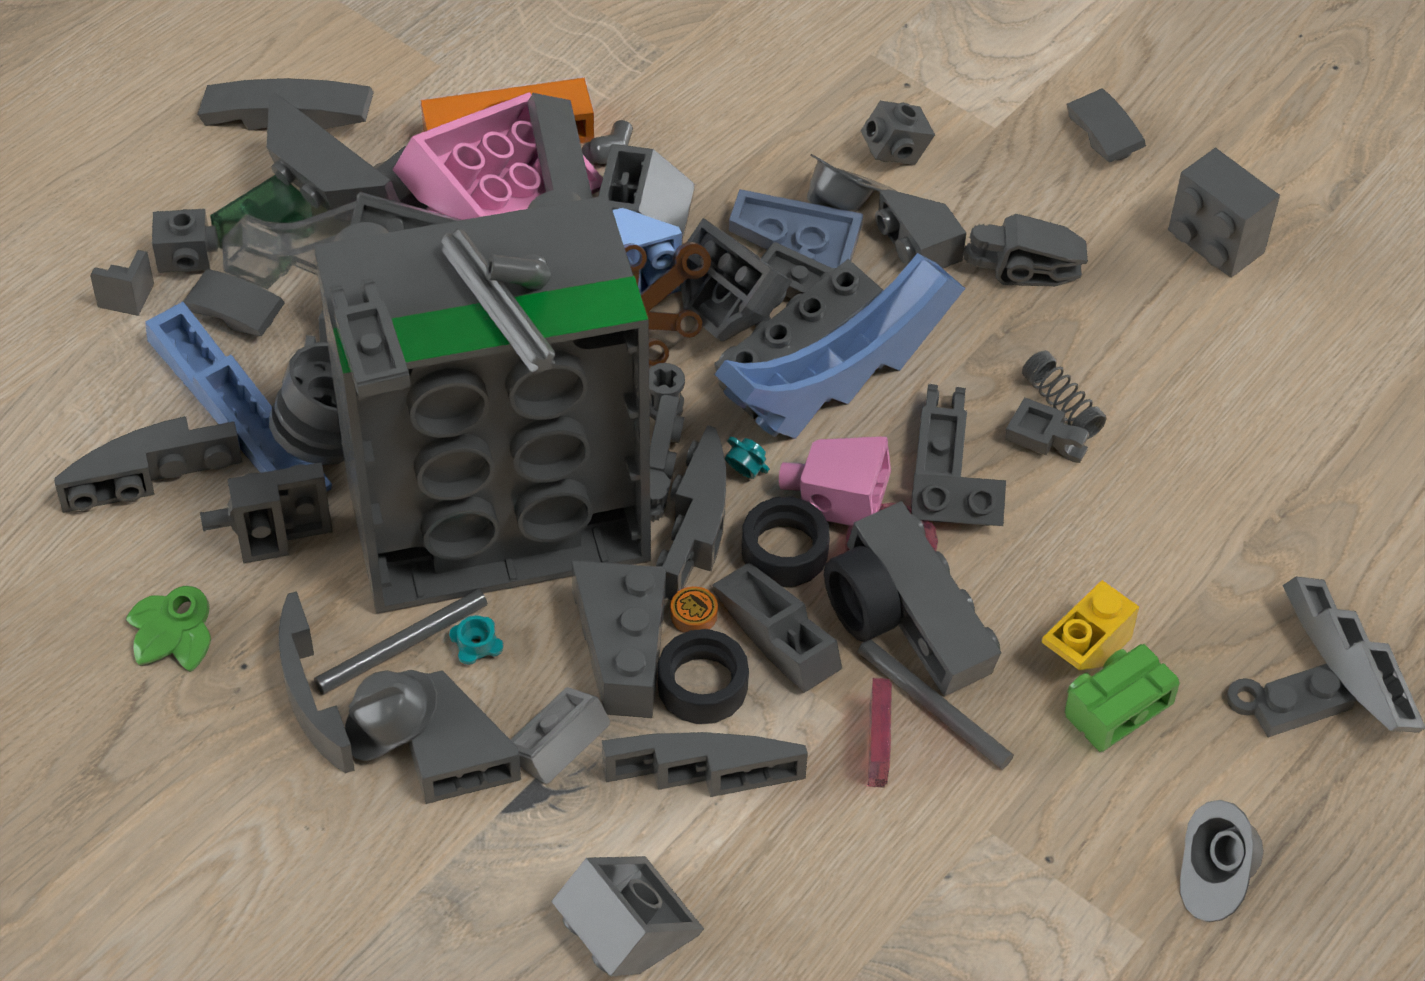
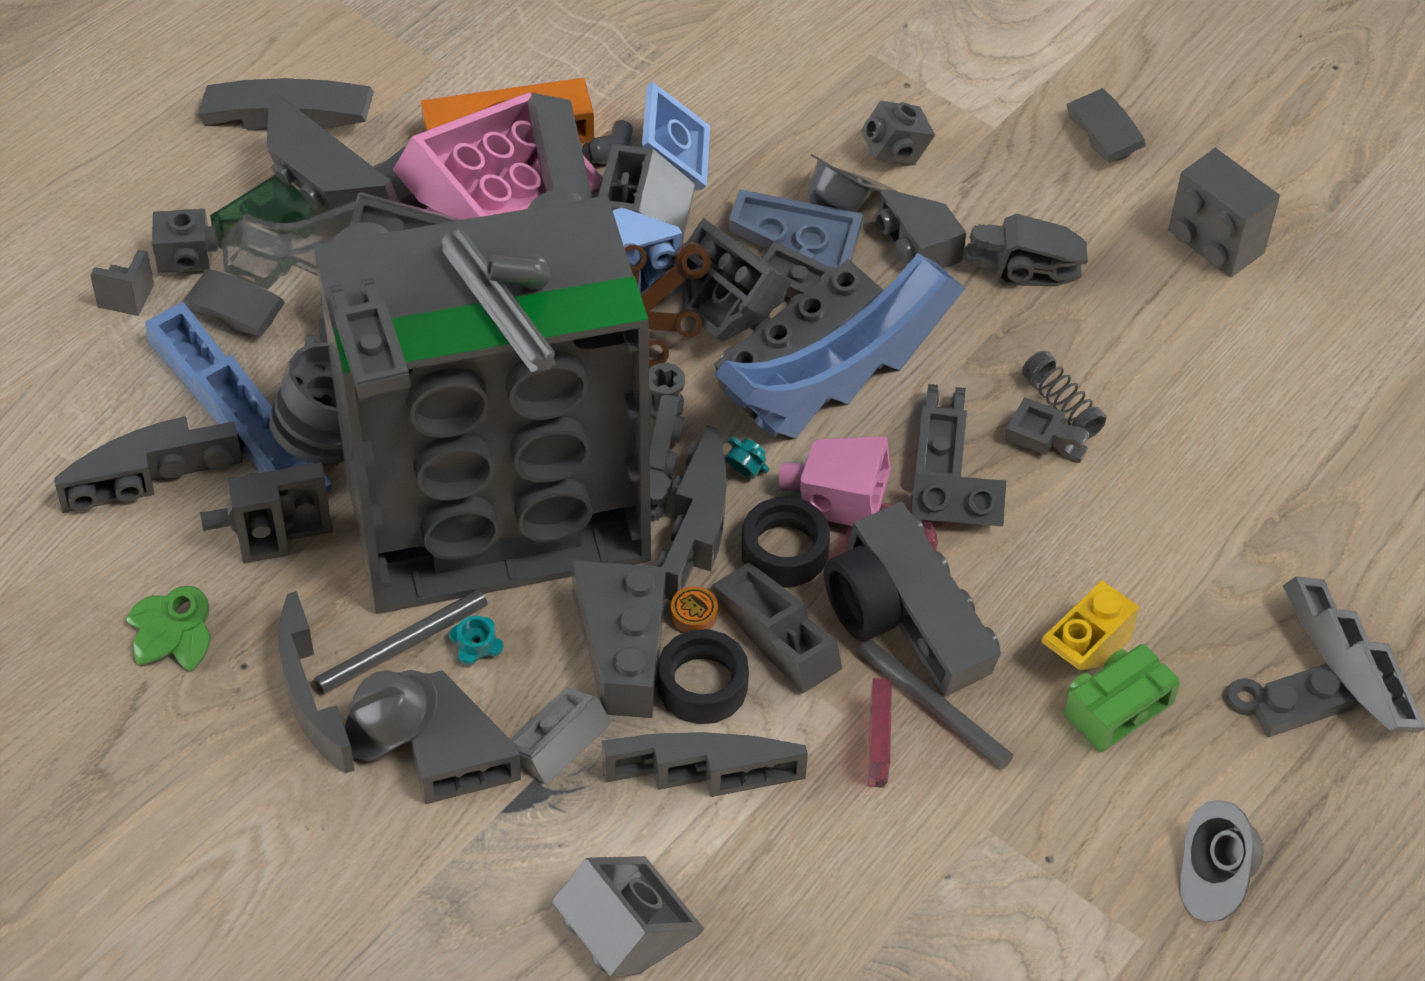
none -> light blue slope [642,82,710,190]

